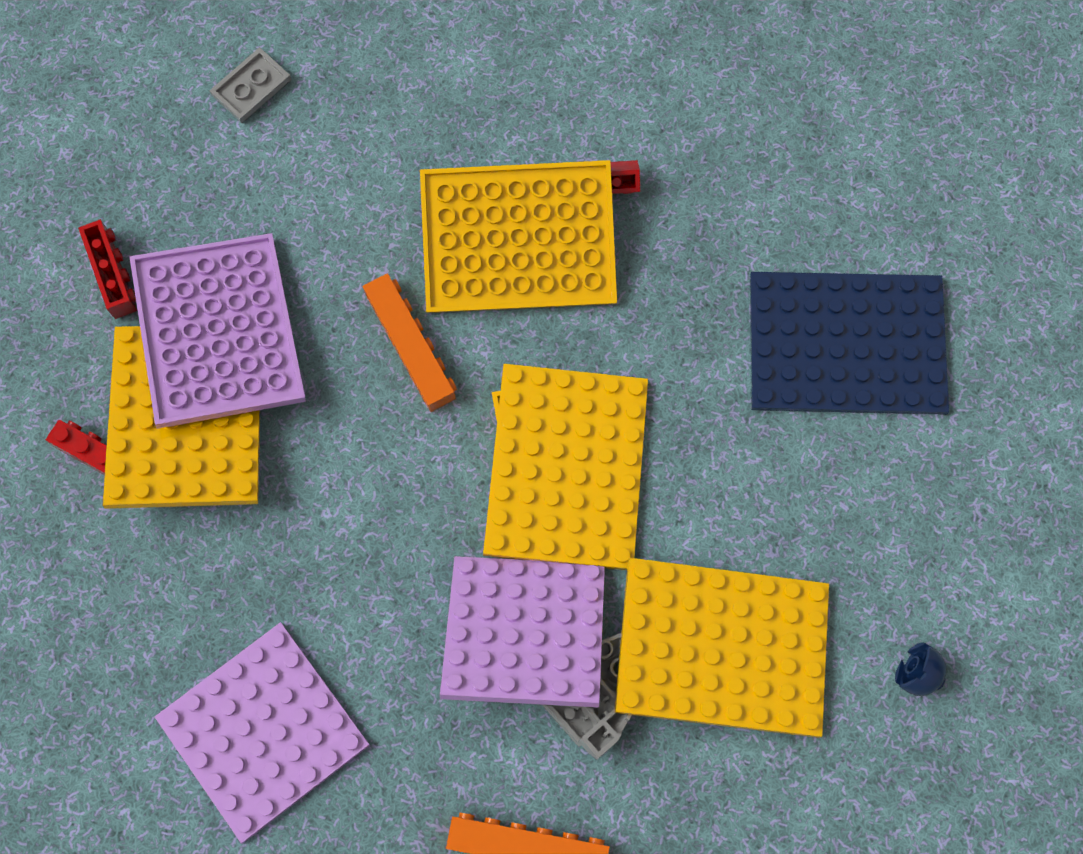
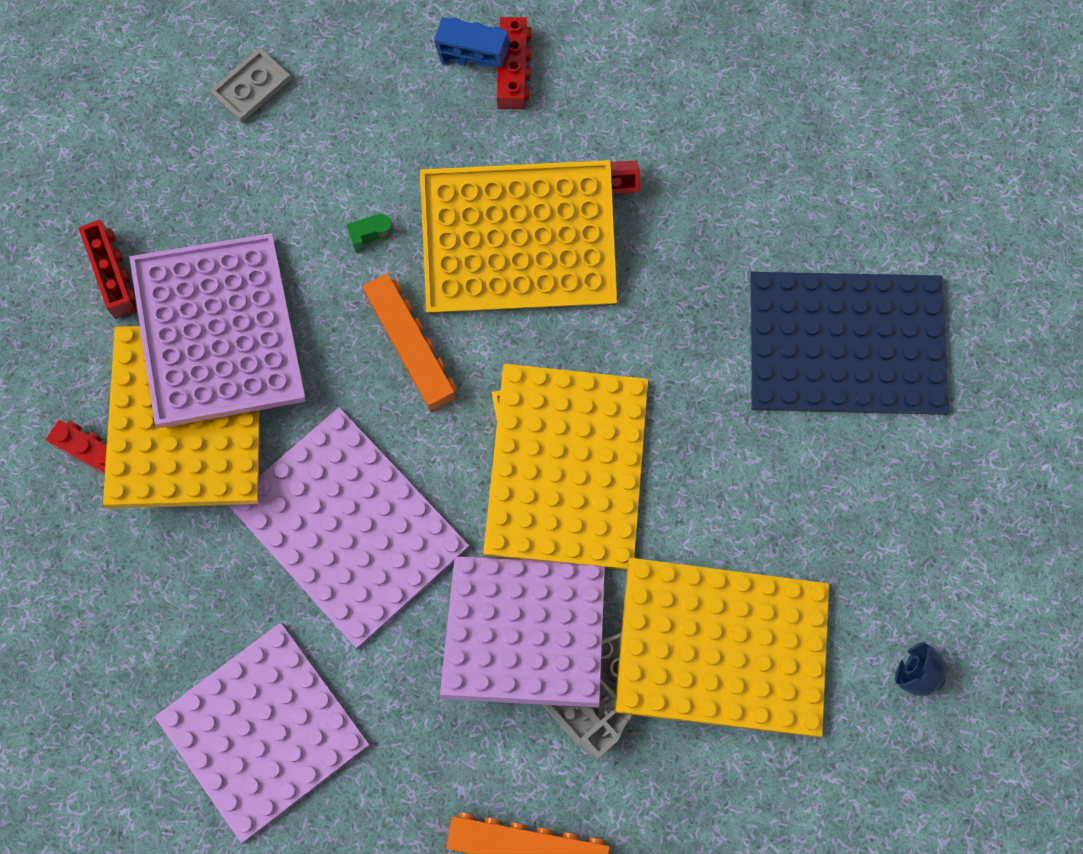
none -> lavender plate [228,407,470,650]
none -> green leg [346,214,393,253]
none -> blue wedge [434,17,511,67]
none -> red brick [497,17,532,109]

